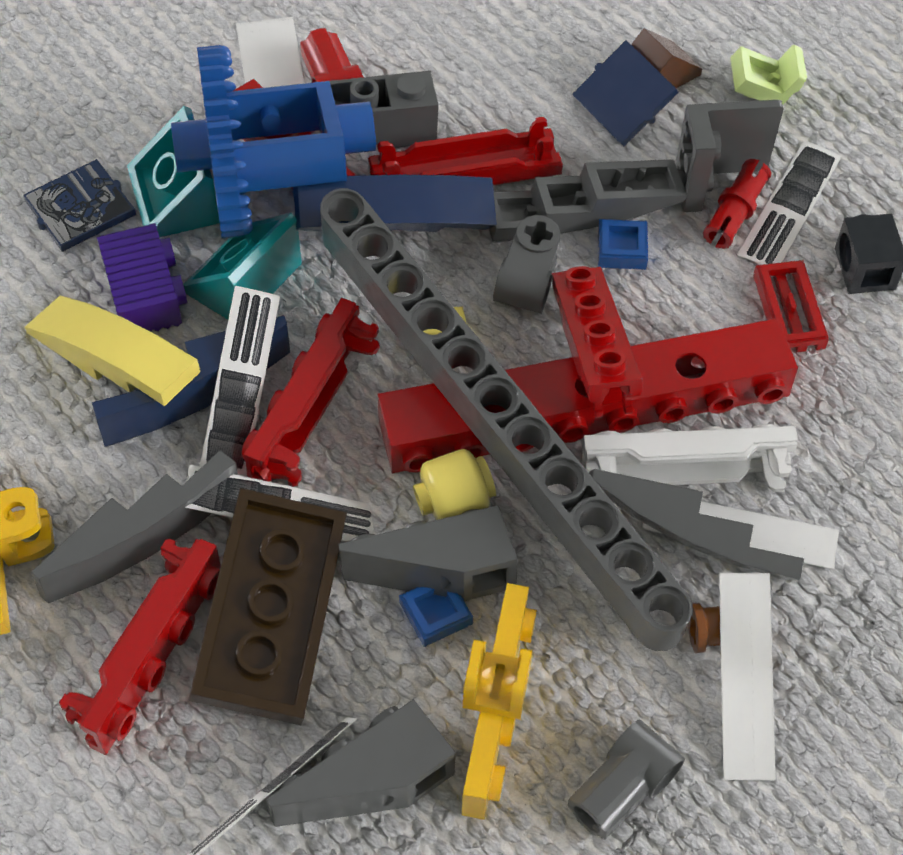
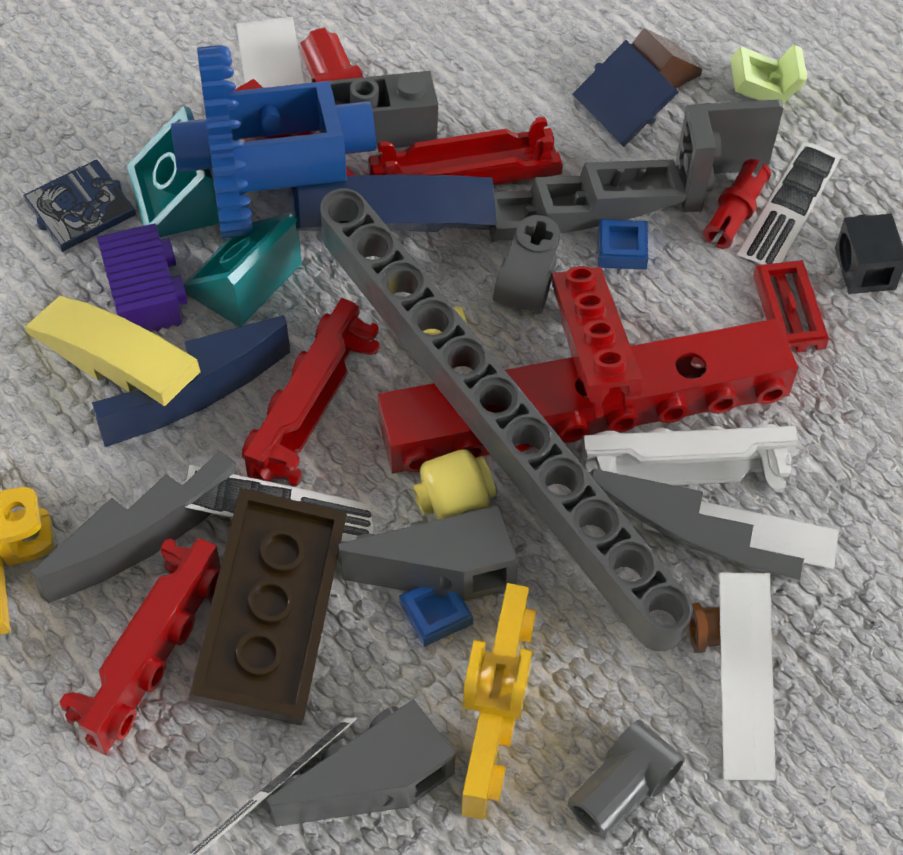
sticker [200,286,280,477] -> none

